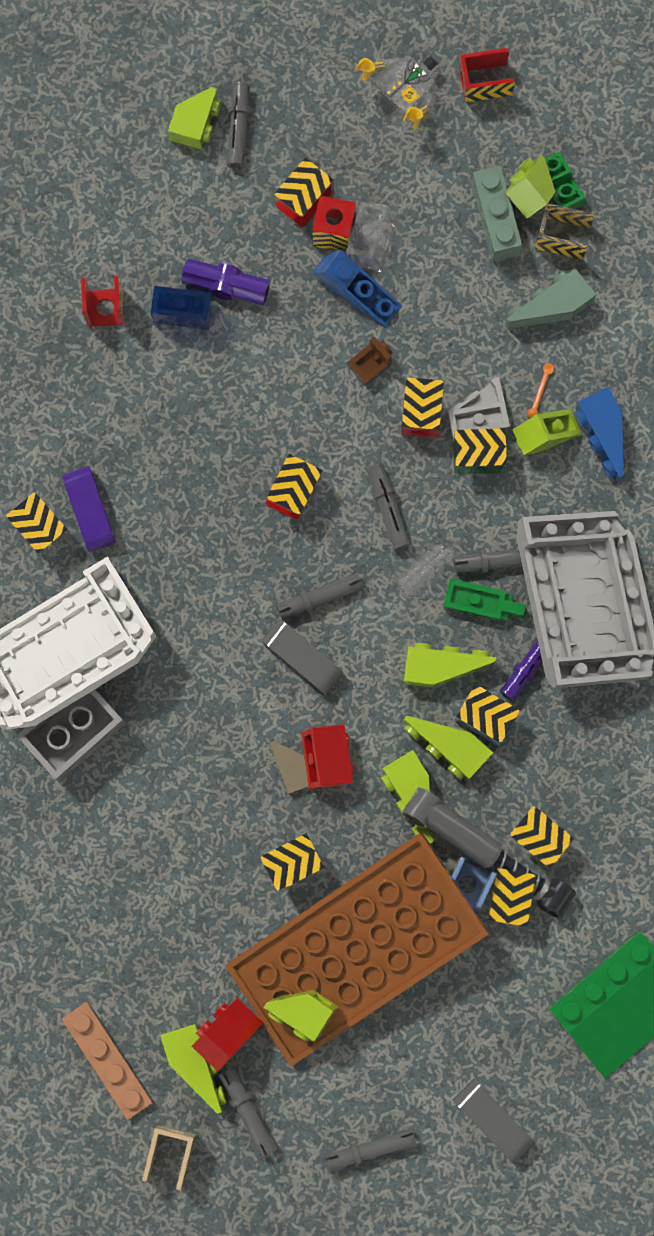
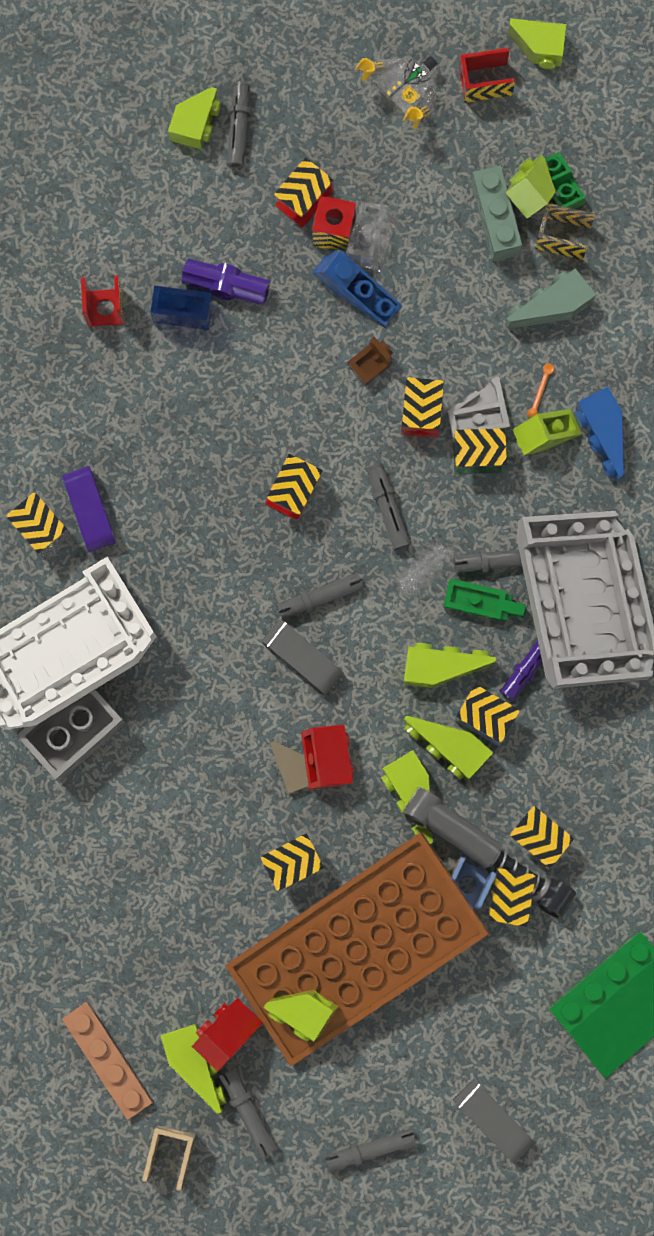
none -> lime slope [508,18,566,69]

